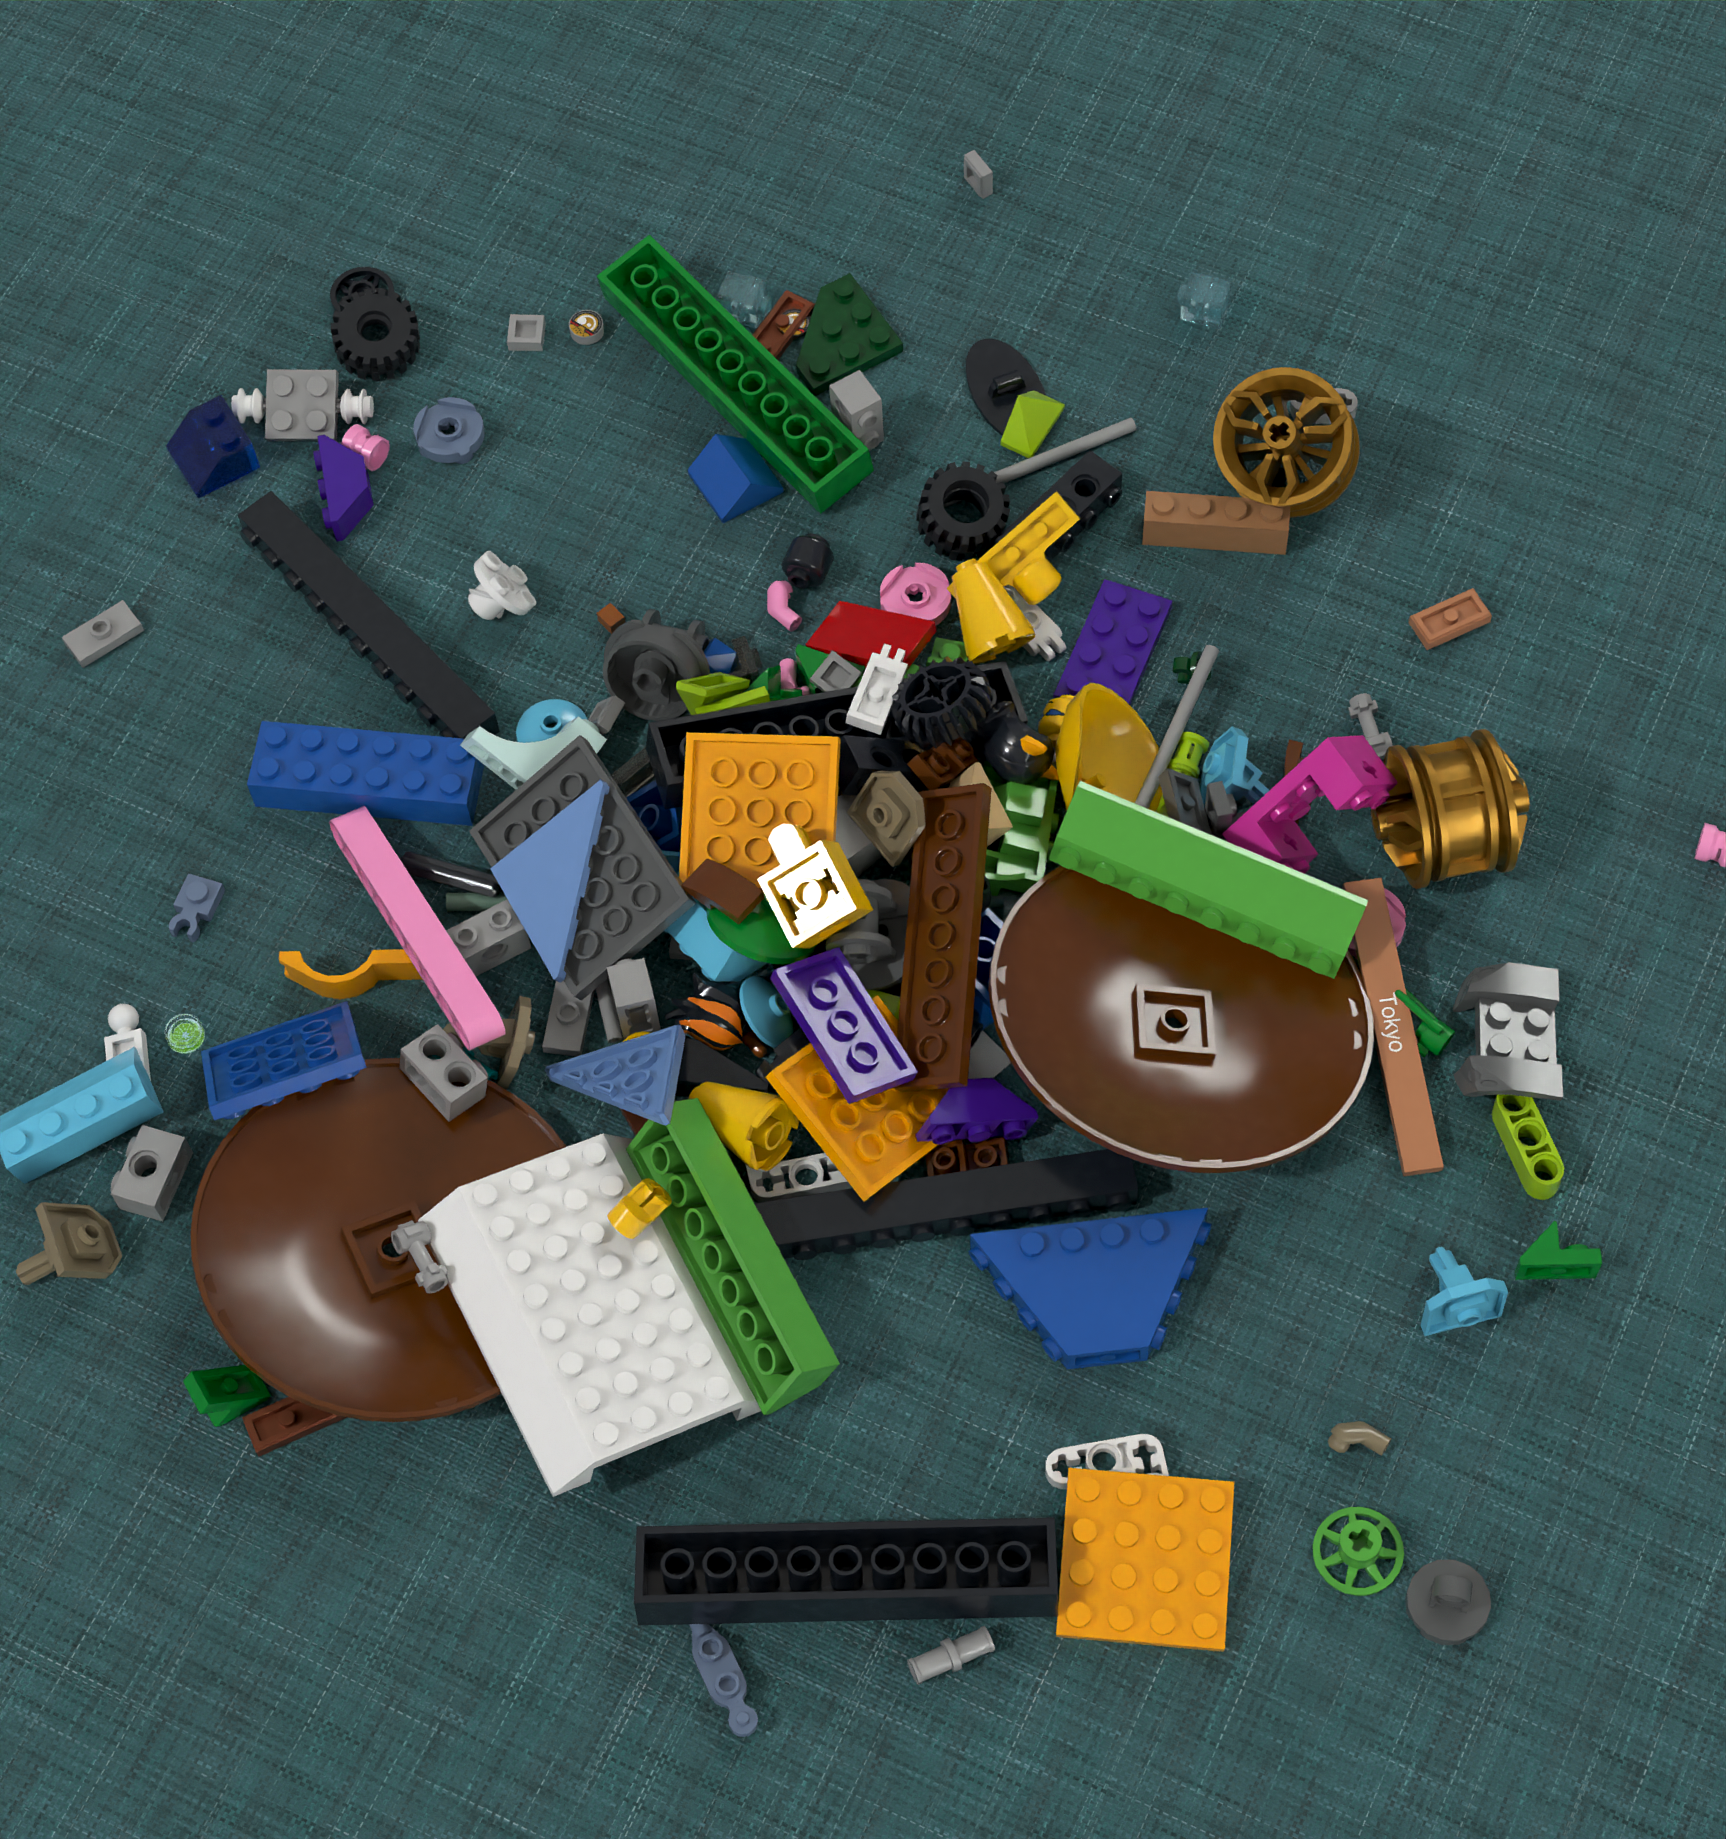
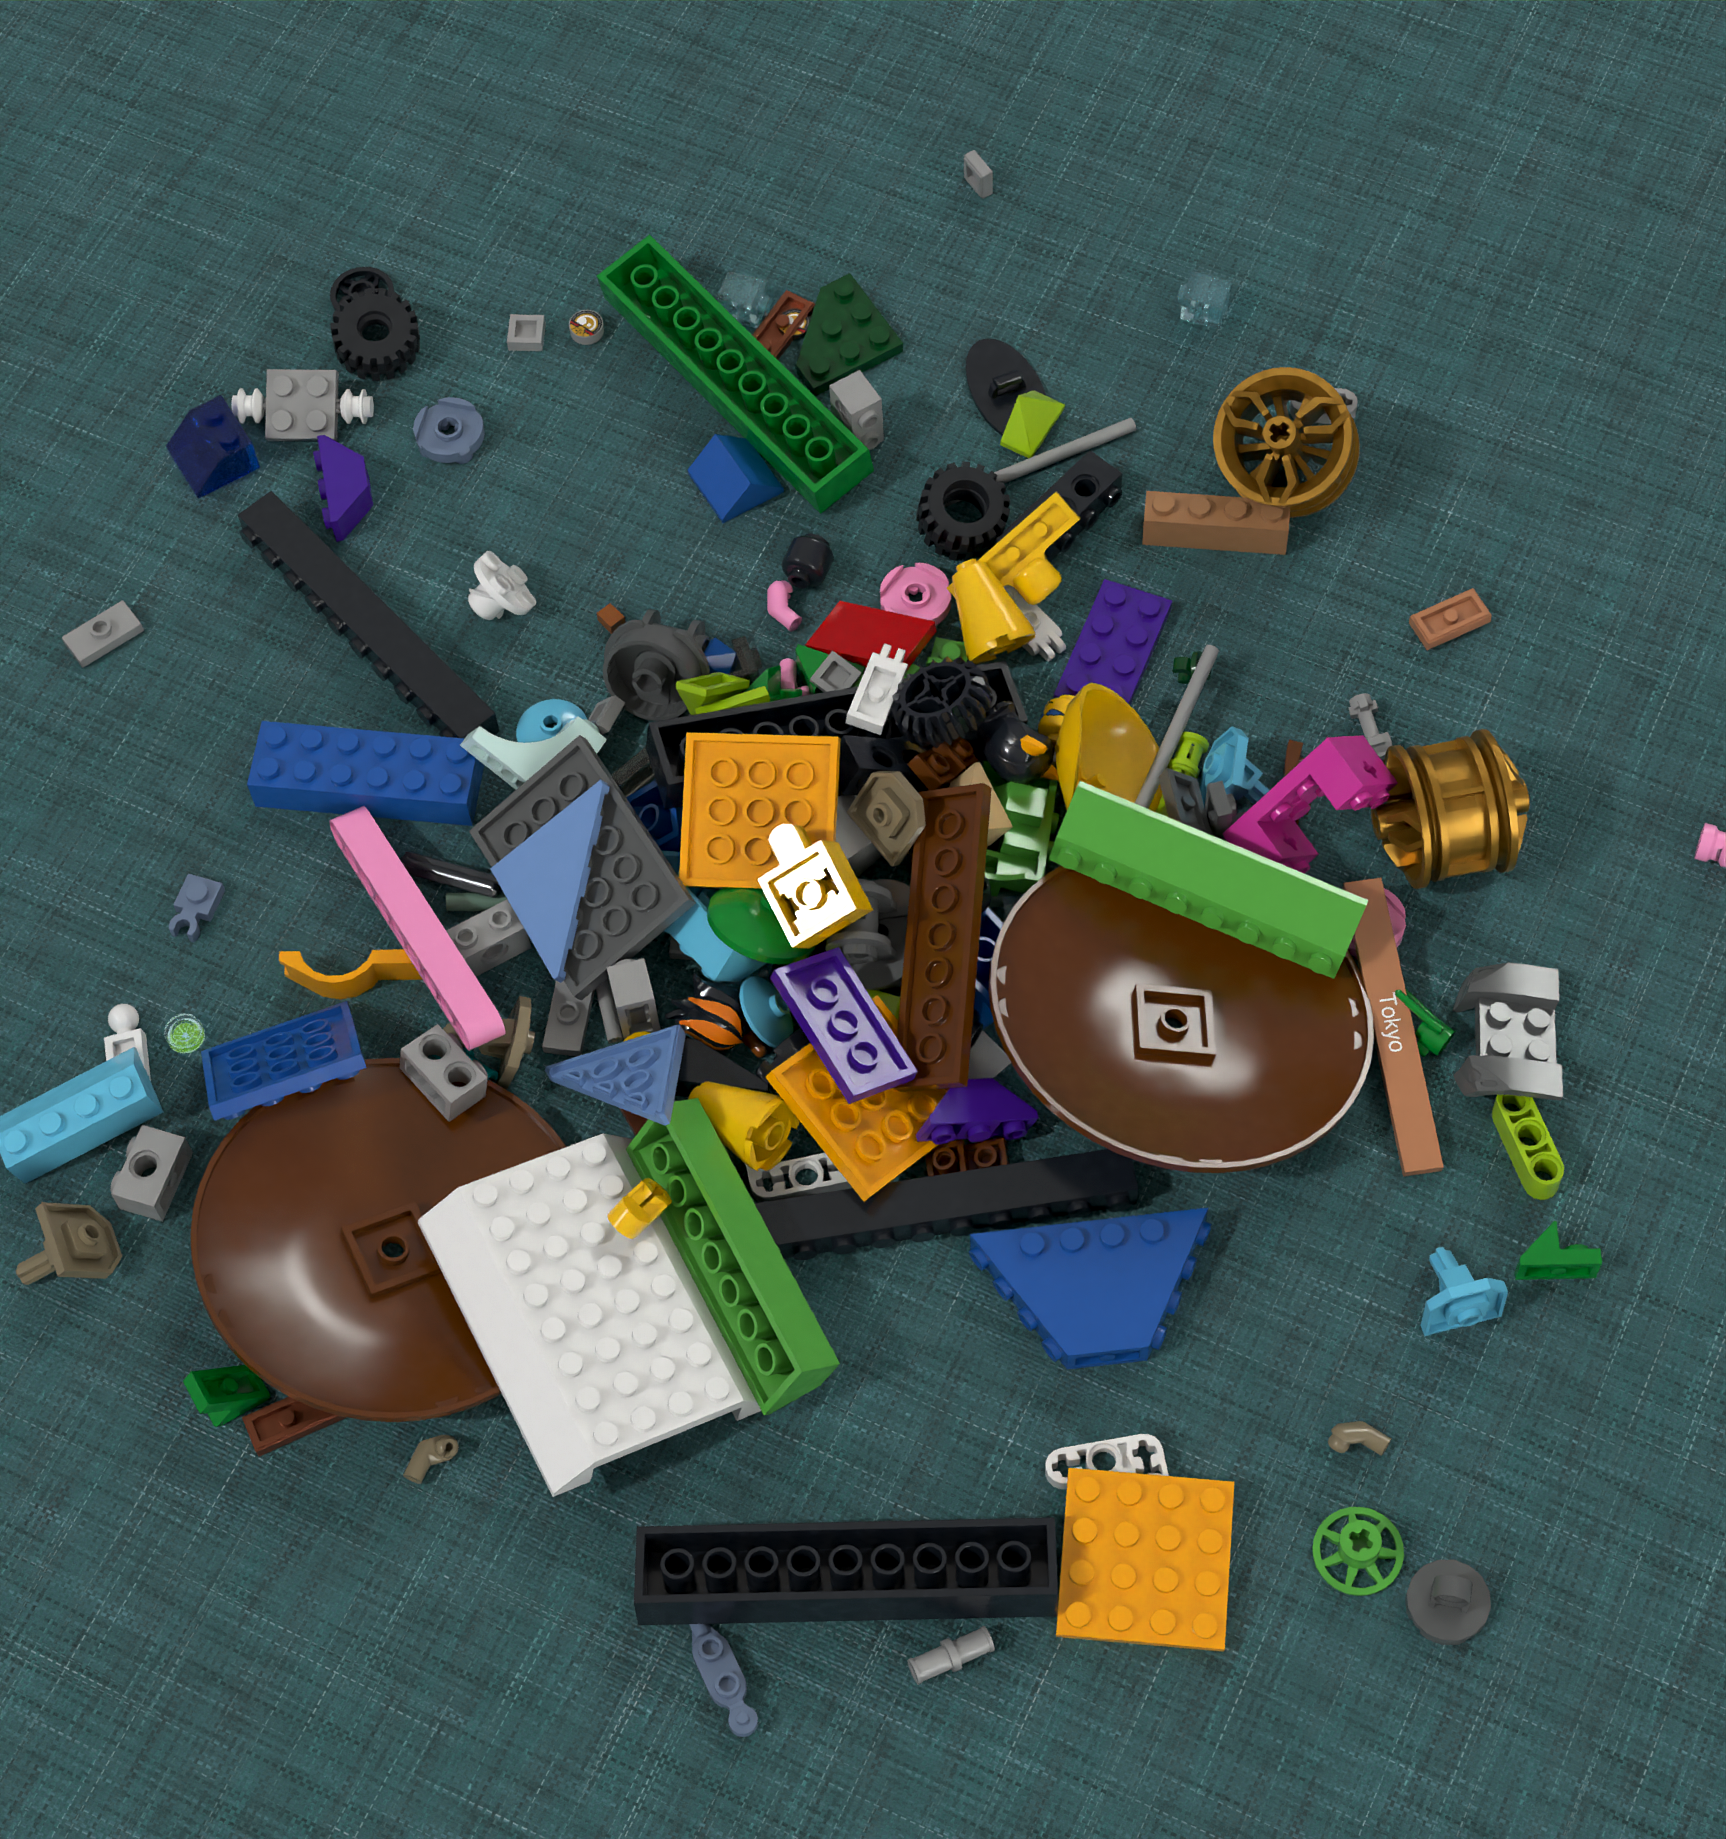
bright pink wheel [341,424,390,471] -> none
light grey bar [391,1221,448,1293] -> none
reddish brown slope [681,859,764,925] -> none
none -> dark tan arm [403,1434,459,1484]

